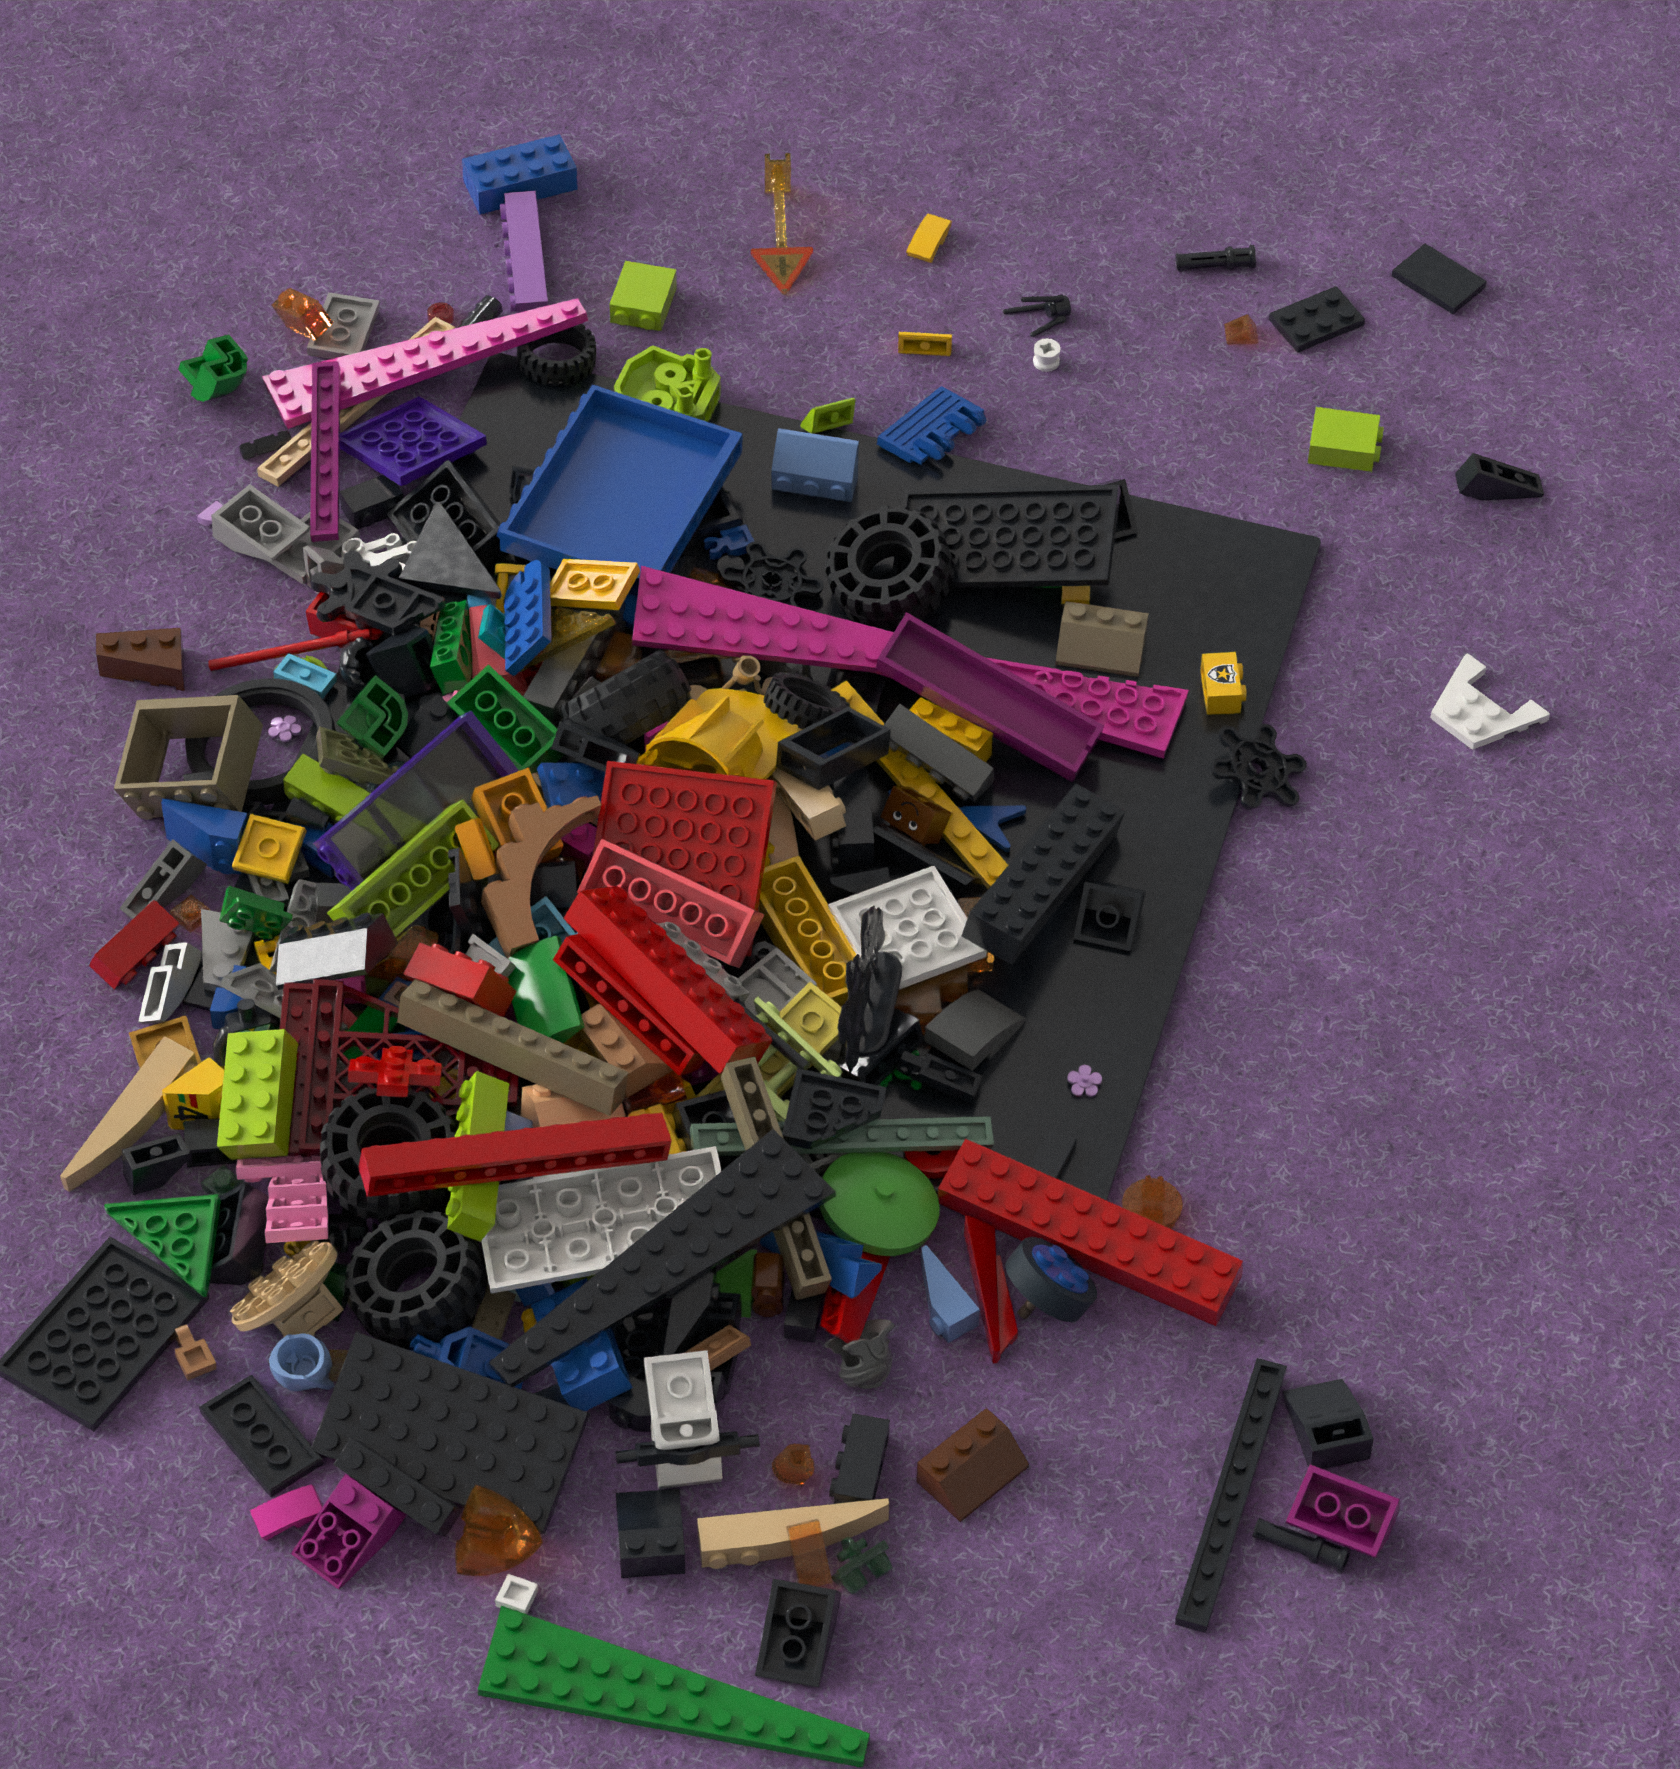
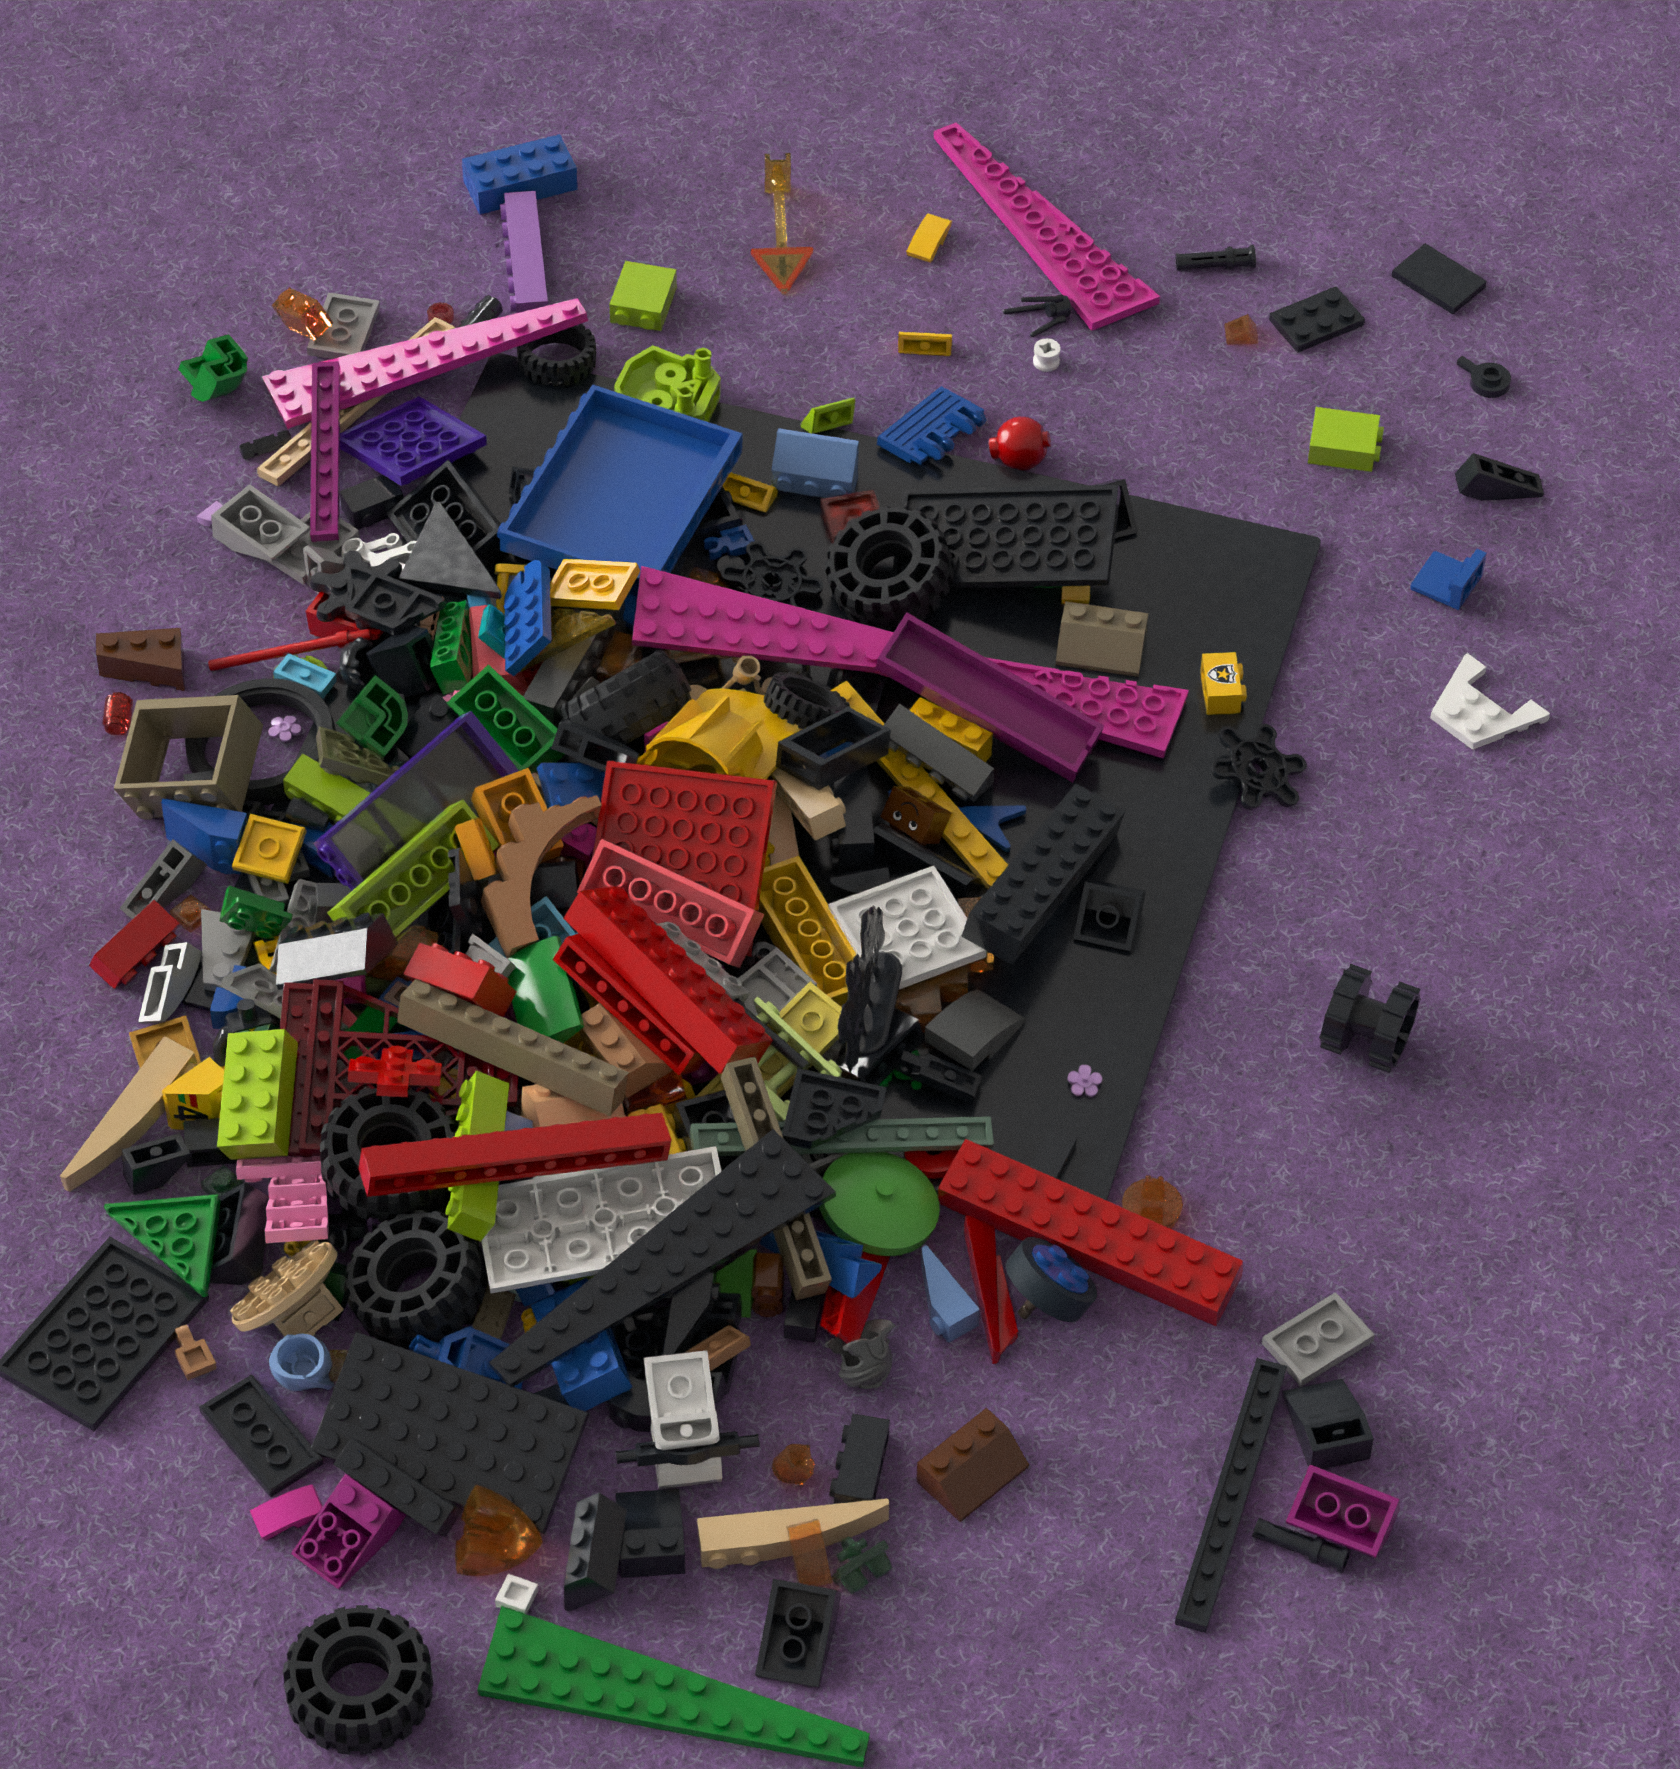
none -> clear red brick [102,692,133,735]
none -> black tyre [283,1605,433,1755]
none -> black slope [564,1493,627,1611]
none -> yellow slope [723,472,778,513]
none -> clear red plate [821,489,880,544]
none -> dark pink wing [934,123,1160,331]
none -> red brick [989,416,1051,471]
none -> light grey plate [1262,1292,1375,1387]
none -> black piece [1319,964,1421,1073]
none -> blue bracket [1410,549,1487,610]
none -> black piece [1456,356,1511,398]

